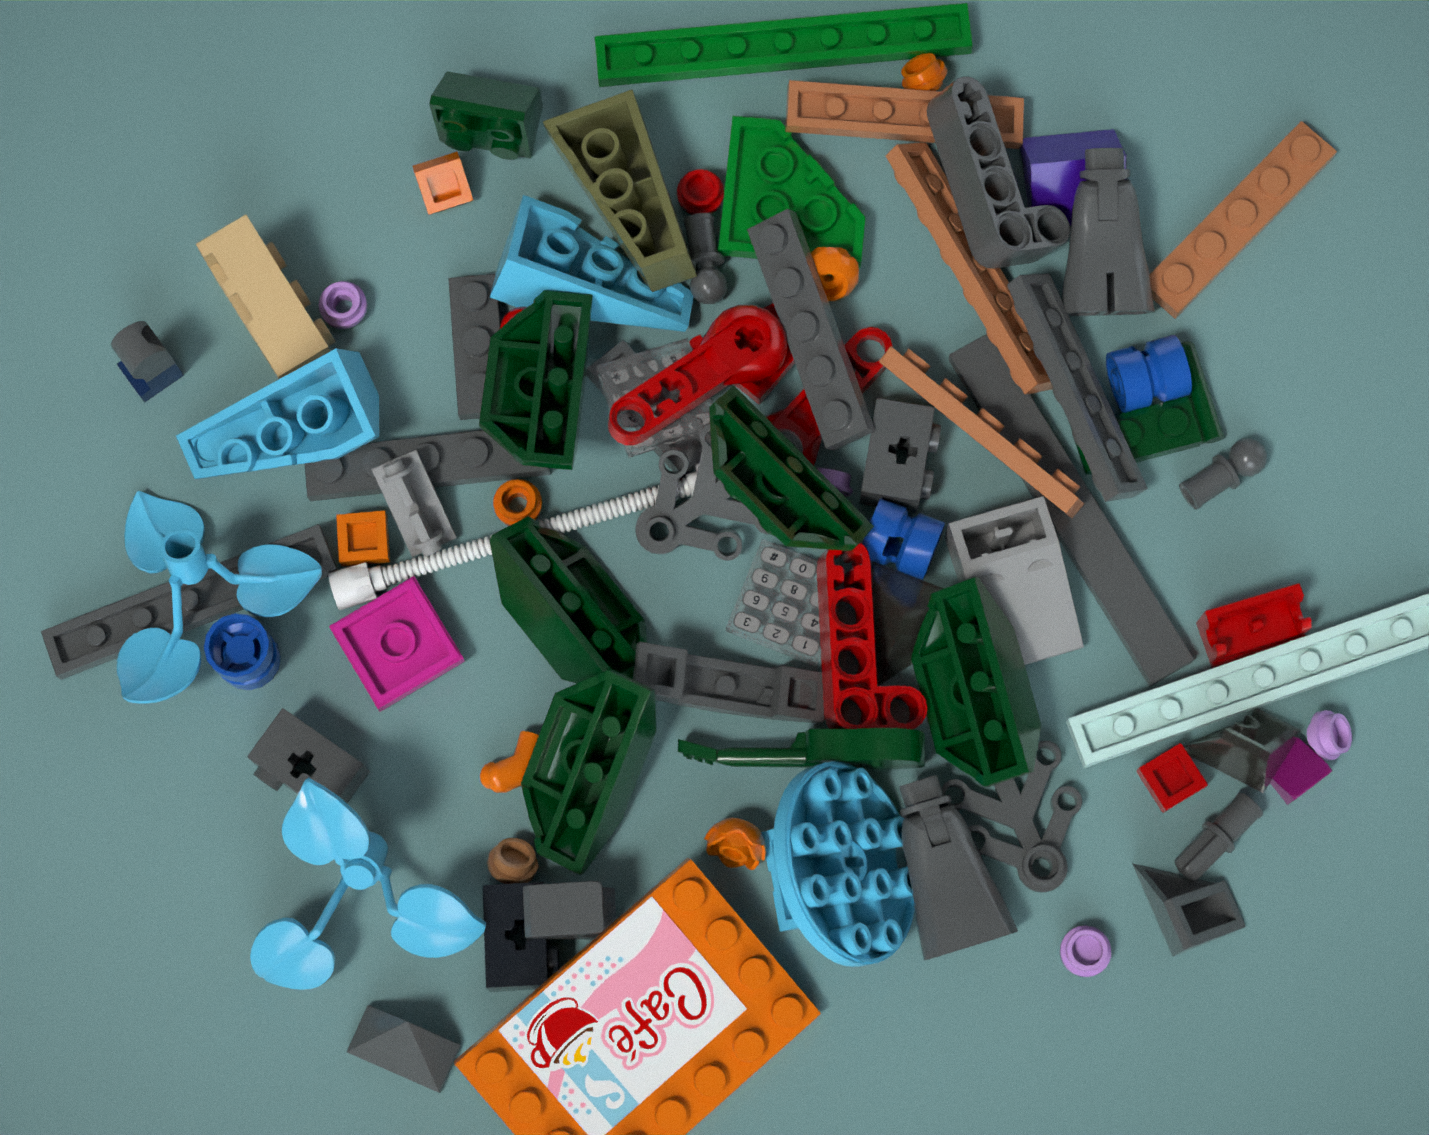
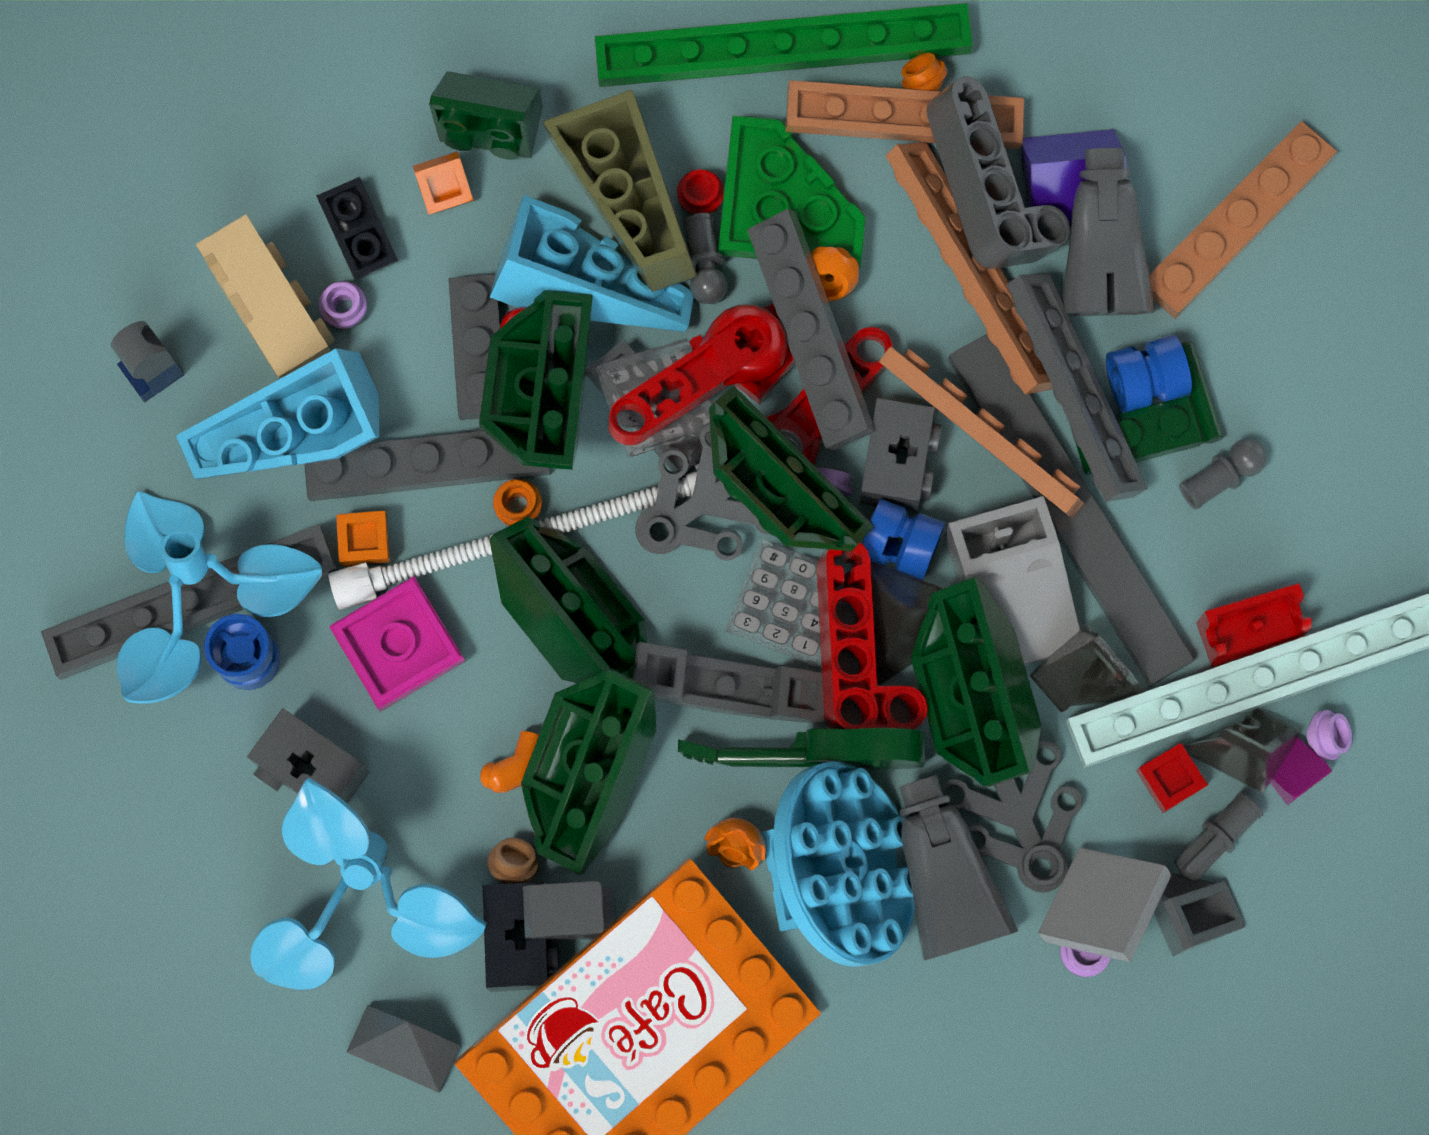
light grey hinge [371,449,457,557] -> none
none -> black slope [316,176,398,281]
none -> clear smoke slope [1030,625,1146,712]
none -> light grey tile [1038,848,1172,962]

